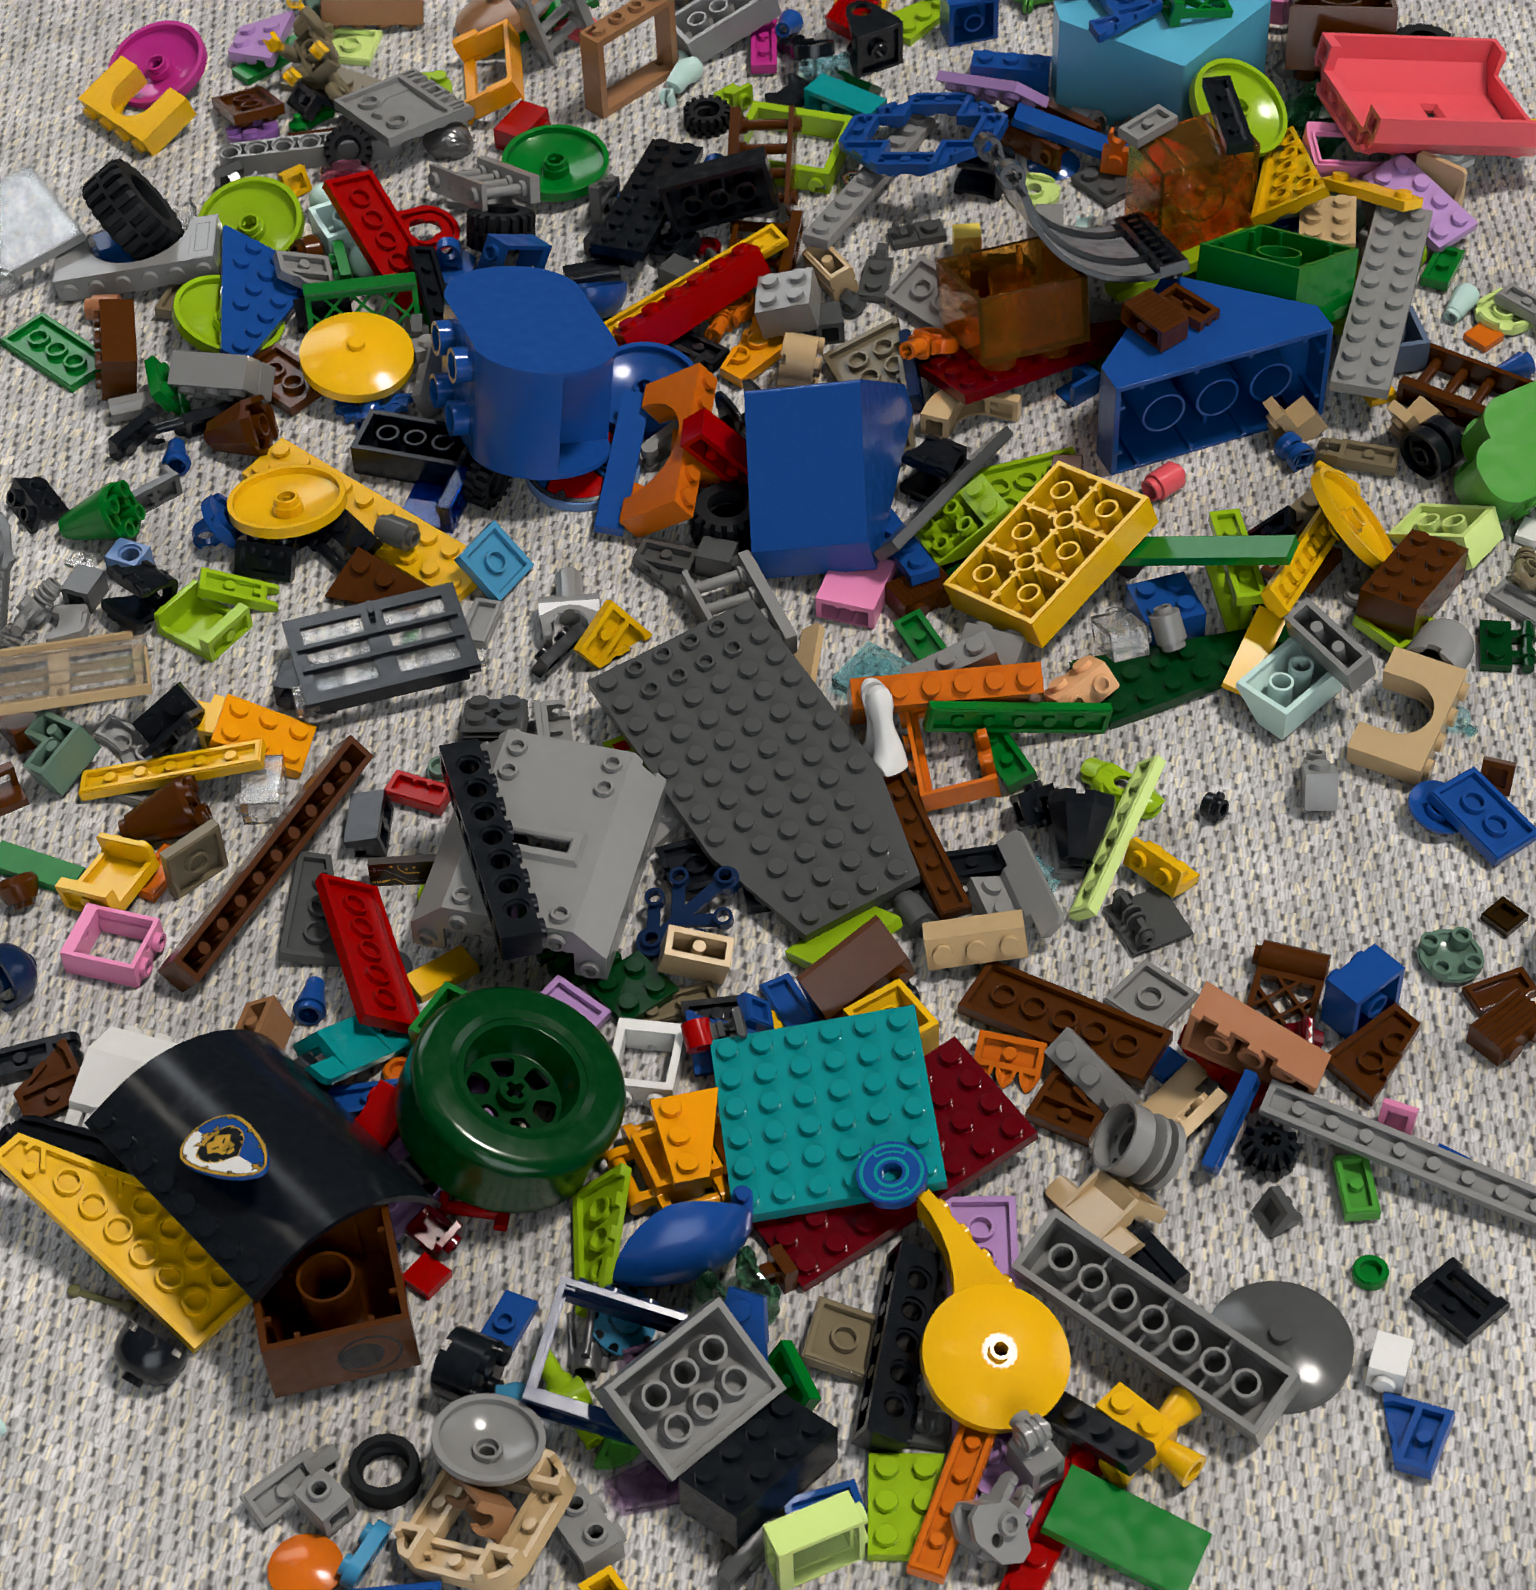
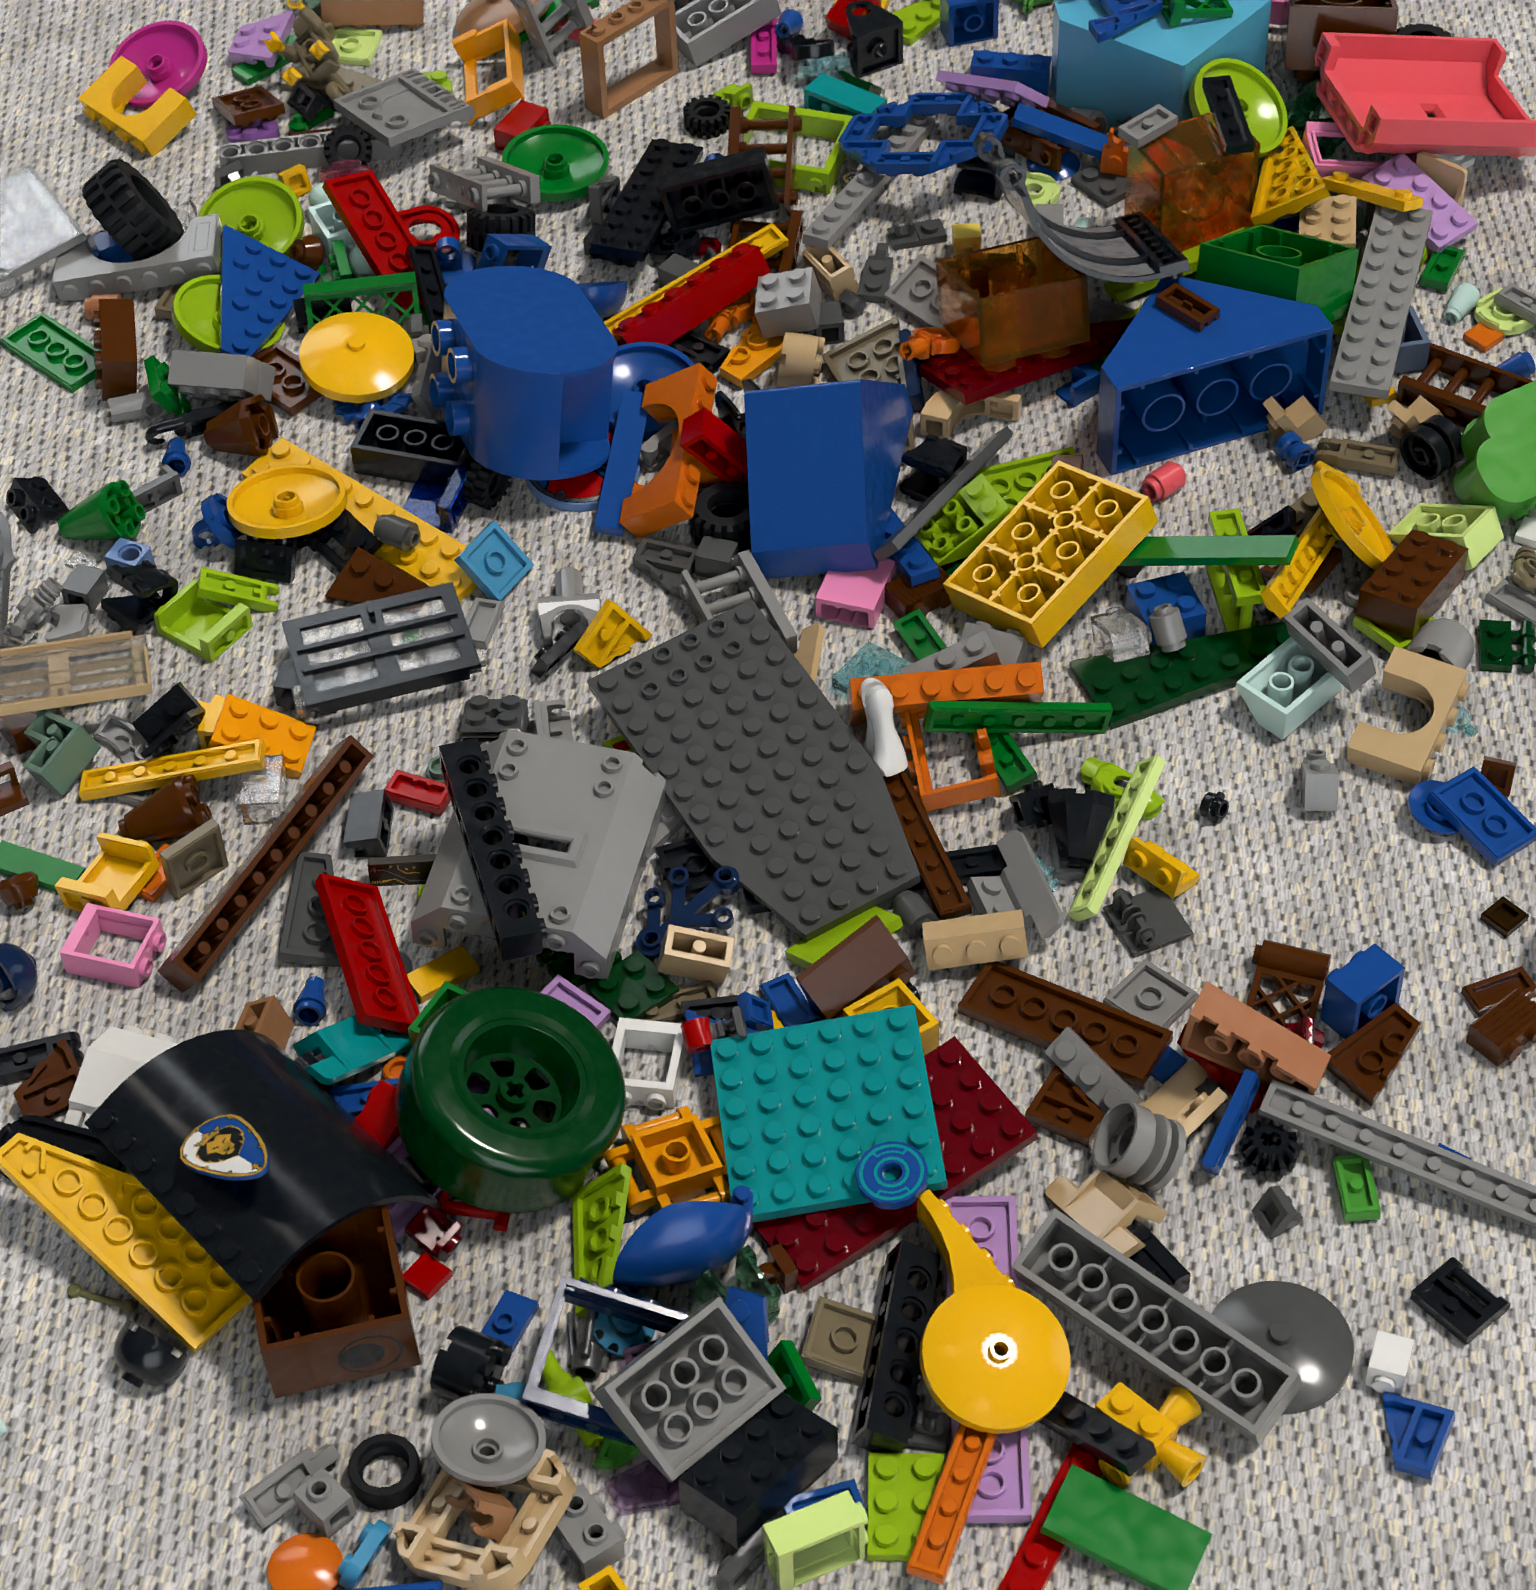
black plate [108,408,159,462] -> none
light grey wing [273,250,335,289] -> none
flat silver hair [422,121,474,160] -> none
black brick [562,257,622,284] -> none
light orange wing [650,1087,718,1192] -> none
light aqua arm [659,50,704,108] -> none
black piece [764,73,810,108] -> none
light grey hinge [950,1470,1035,1565] -> none
orange plate [974,1029,1048,1094] -> none
light grey brick [1006,1410,1065,1495] -> none
light nougat bracket [1043,655,1120,703] -> none
reddish brown brick [1121,288,1189,353] -> none
yellow tile [1221,605,1285,696] -> none
green tile [1352,1255,1389,1291] -> none
bright pink tile [1377,1098,1419,1135] -> none
sand green dish [1417,927,1484,983] -> none

